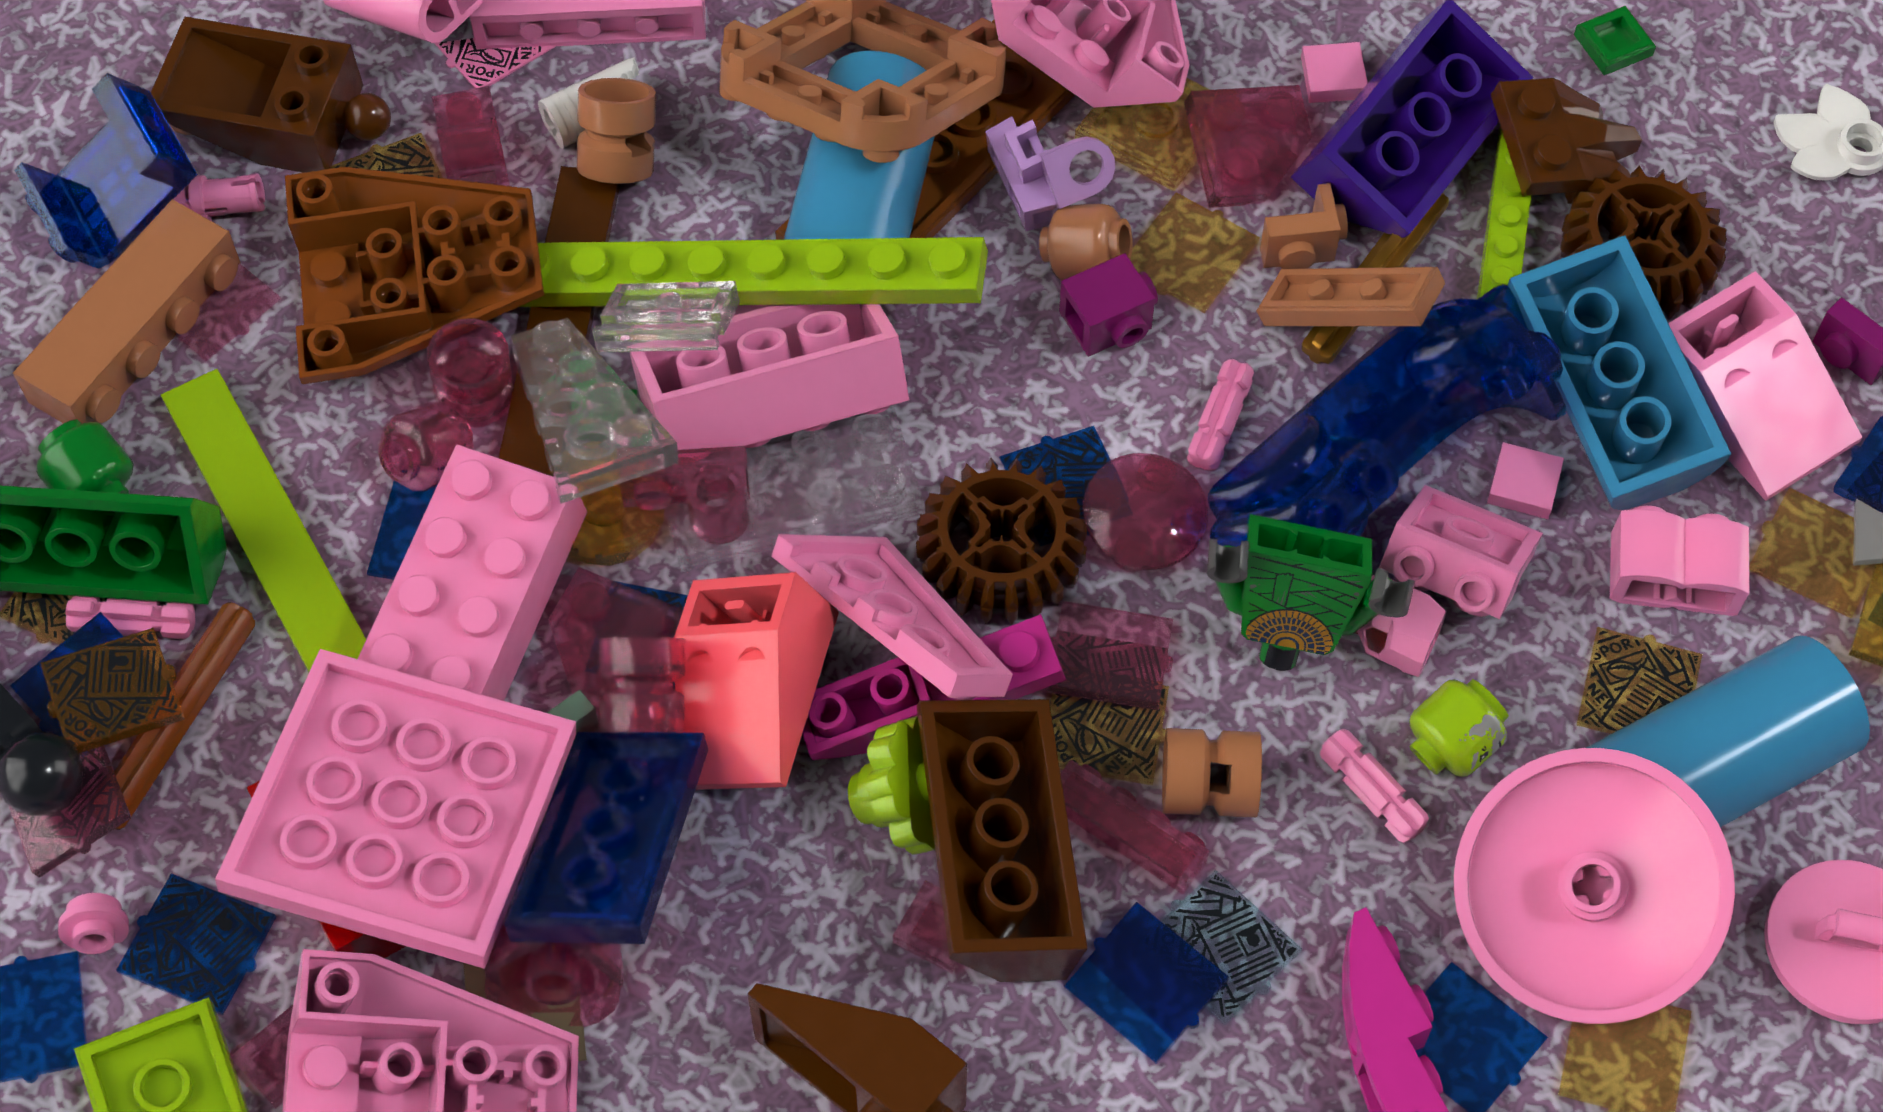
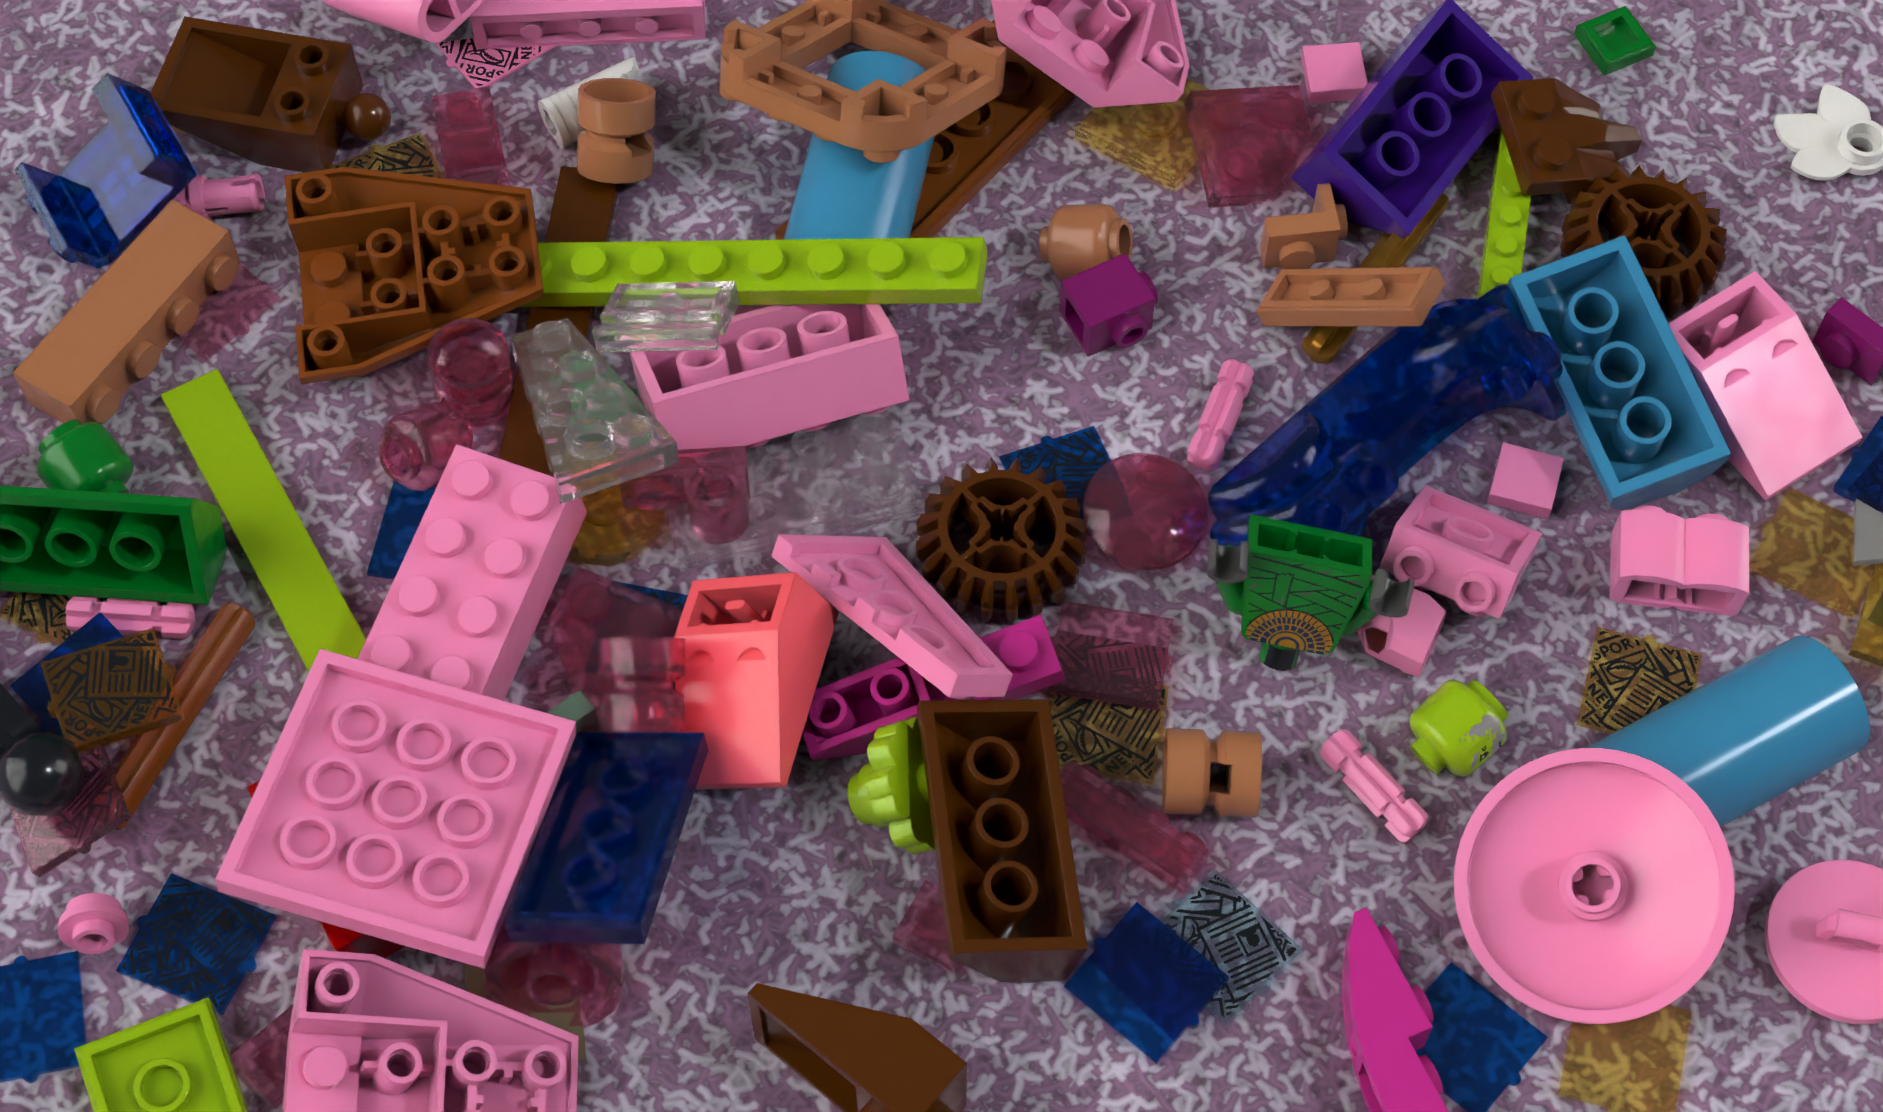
lavender piece [985,116,1115,231] -> none
clear yellow piece [1130,192,1260,313] -> none

